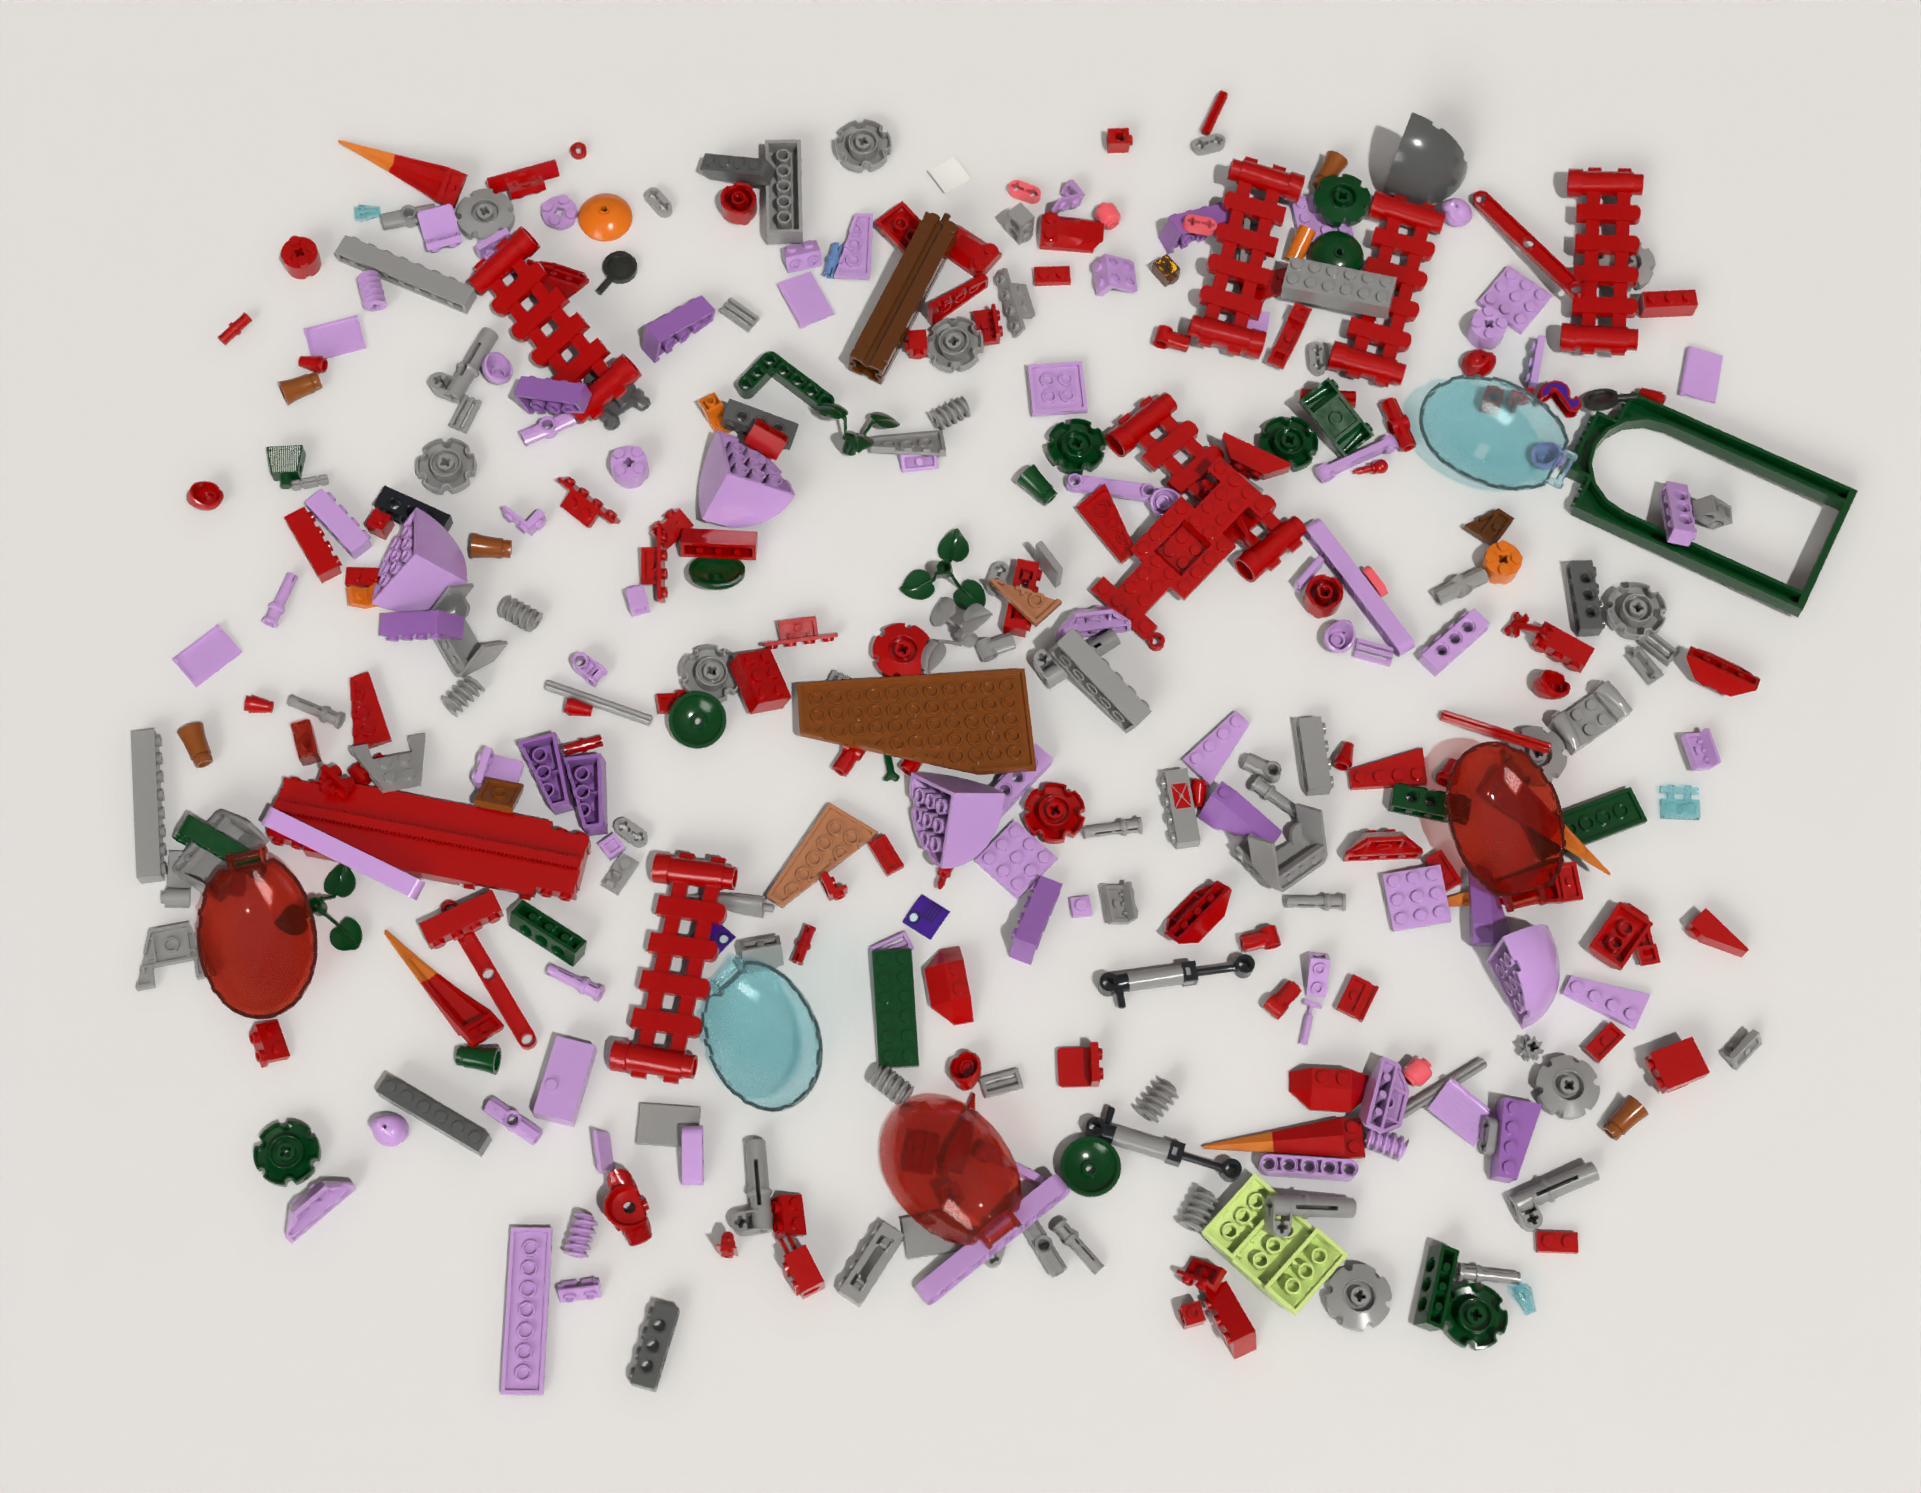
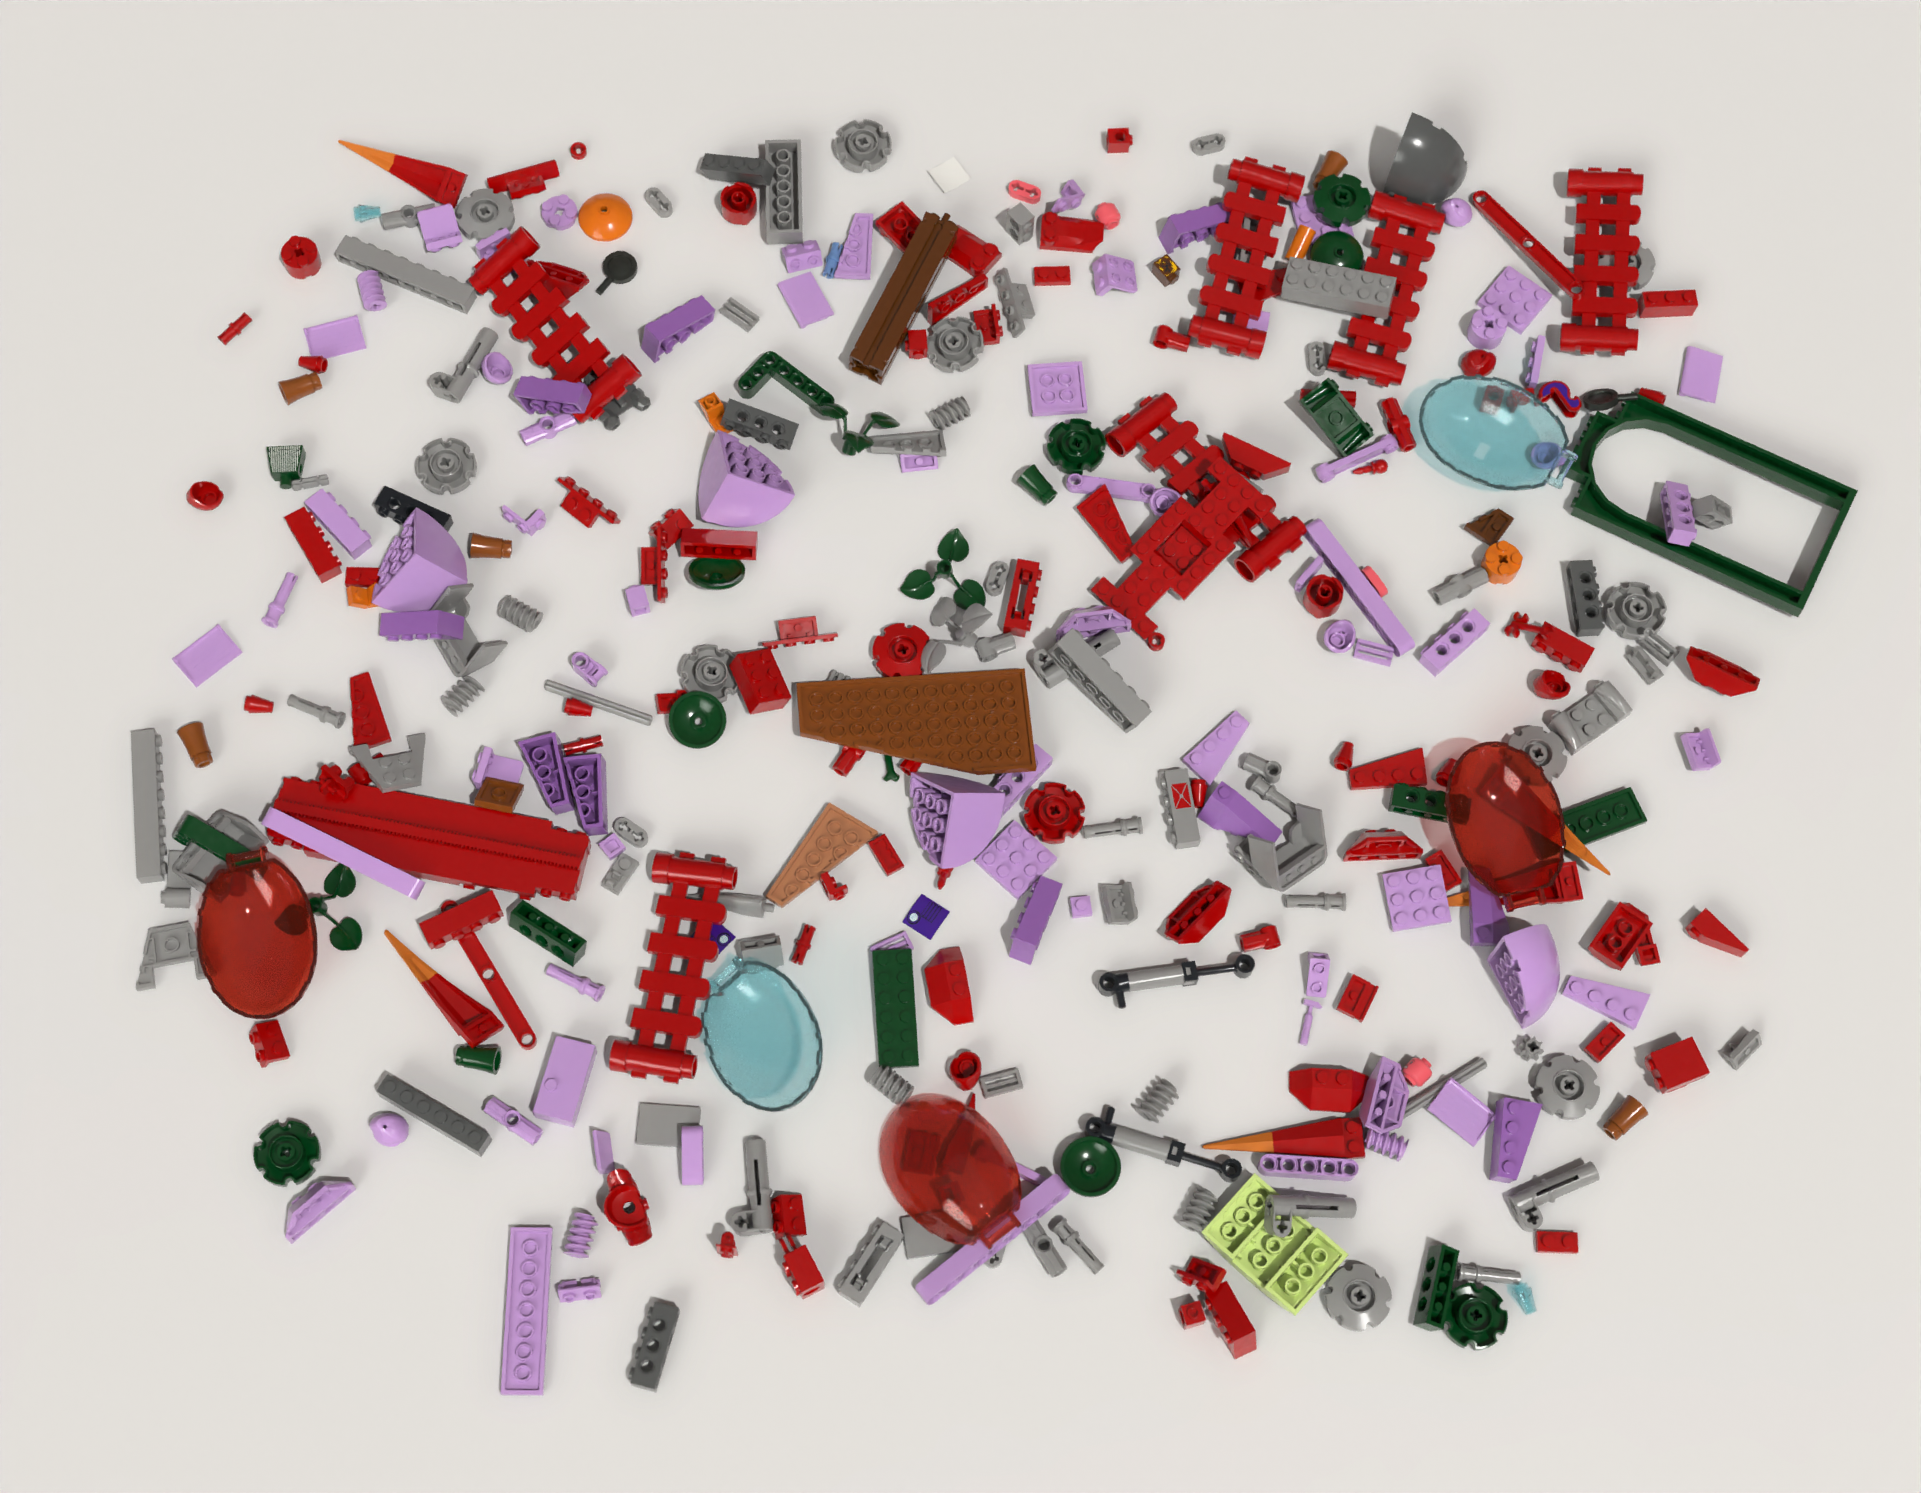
clear red brick [291,719,322,766] -> none
red brick [366,508,395,540] -> none
light grey tile [449,394,482,433] -> none
lavender brick [610,445,649,489] -> none
red brick [744,418,789,460] -> none
nougat wing [989,578,1062,627] -> none
light grey tile [1034,541,1063,588] -> none
red bracket [1057,1042,1104,1088] -> none
coral beam [1182,214,1217,236] -> none
red axle [1201,90,1228,136] -> none
dark green piece [1259,416,1318,472] -> none
red piece [1263,980,1302,1020] -> none
red slope [1267,302,1312,369] -> none
light grey brick [1296,716,1334,796] -> none
red axle [1440,710,1551,754] -> none
light grey beam [1479,1116,1499,1156] -> none
clear light blue plate [1659,785,1701,820] -> none

